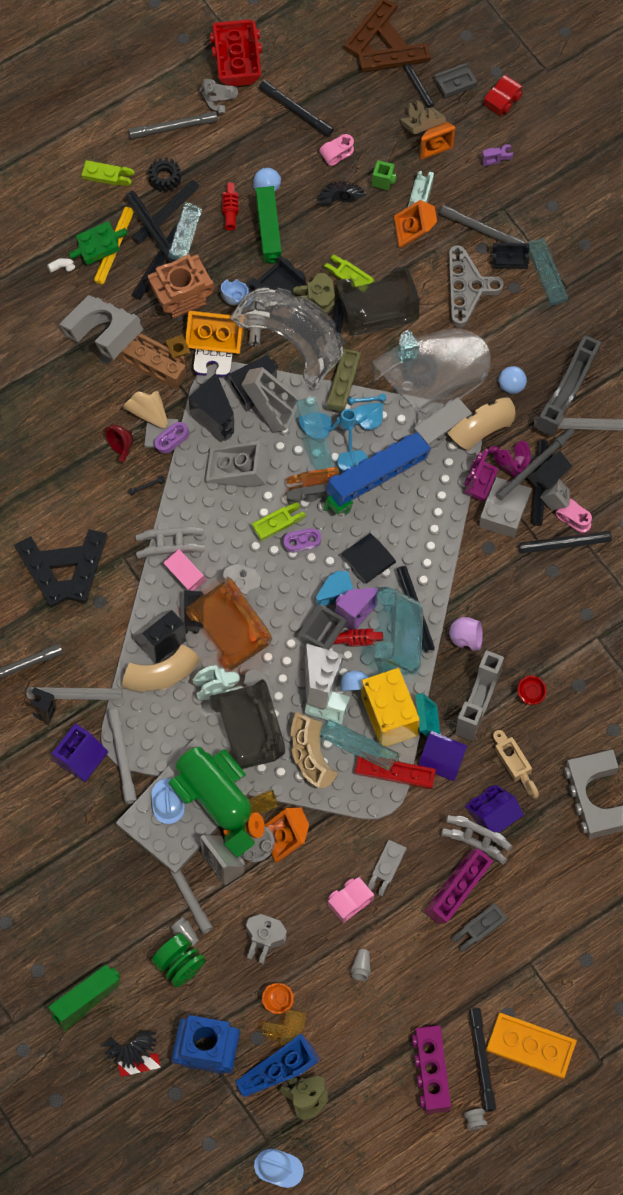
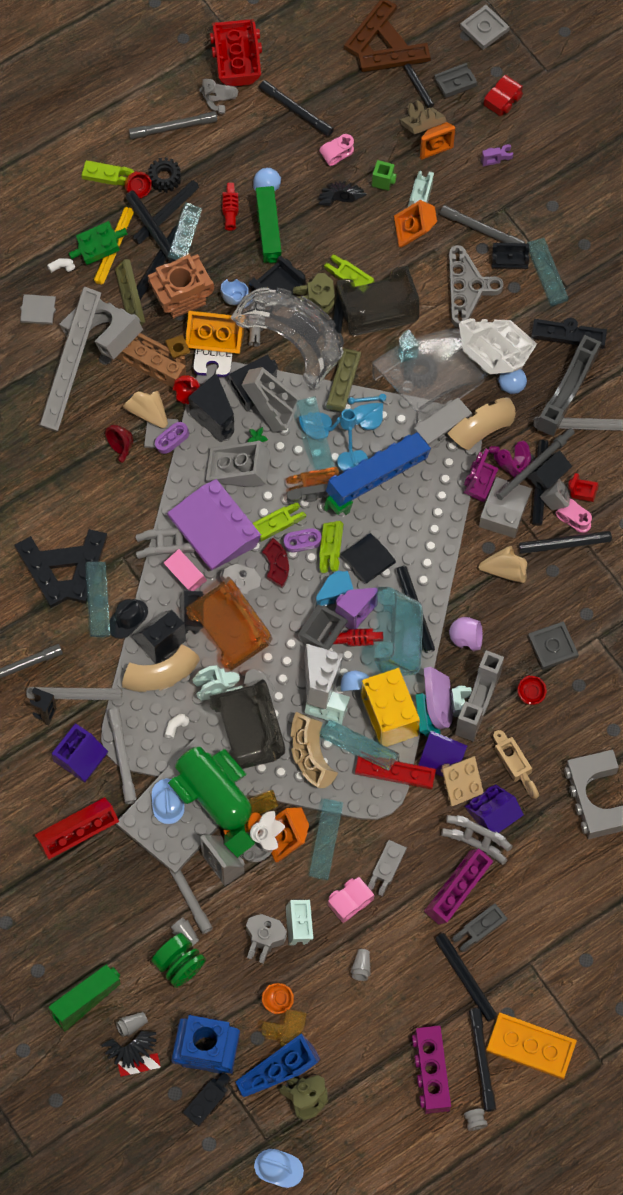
black hinge [128,476,165,495] -> none
none -> light grey piece [20,294,56,325]
none -> red brick [35,797,119,859]
none -> light grey plate [39,286,101,432]
none -> clear light blue tile [85,562,110,637]
none -> black piece [108,599,148,639]
none -> olive tile [115,259,145,326]
none -> light grey cone [116,1012,148,1037]
none -> red hair [125,171,152,198]
none -> white arm [164,714,189,739]
none -> medium lavender slope [167,479,261,571]
none -> red hair [172,375,200,405]
none -> black hinge [183,1073,231,1127]
none -> green plant [247,427,268,442]
none -> white plate [250,811,285,850]
none -> dark red tile [262,538,289,589]
none -> light aqua hinge [286,900,313,945]
none -> clear light blue tile [309,799,343,881]
none -> lime hinge [319,521,344,573]
none -> lavender tile [424,667,453,729]
none -> black axle [436,933,497,1022]
none -> tan hinge [441,756,484,806]
none -> light aqua bracket [451,686,472,717]
none -> white wedge [459,318,537,374]
none -> light grey plate [460,5,509,50]
none -> tan hat [479,546,527,583]
none -> dark grey tile [528,621,579,670]
none -> black hinge [531,318,607,349]
none -> red bracket [568,473,599,502]

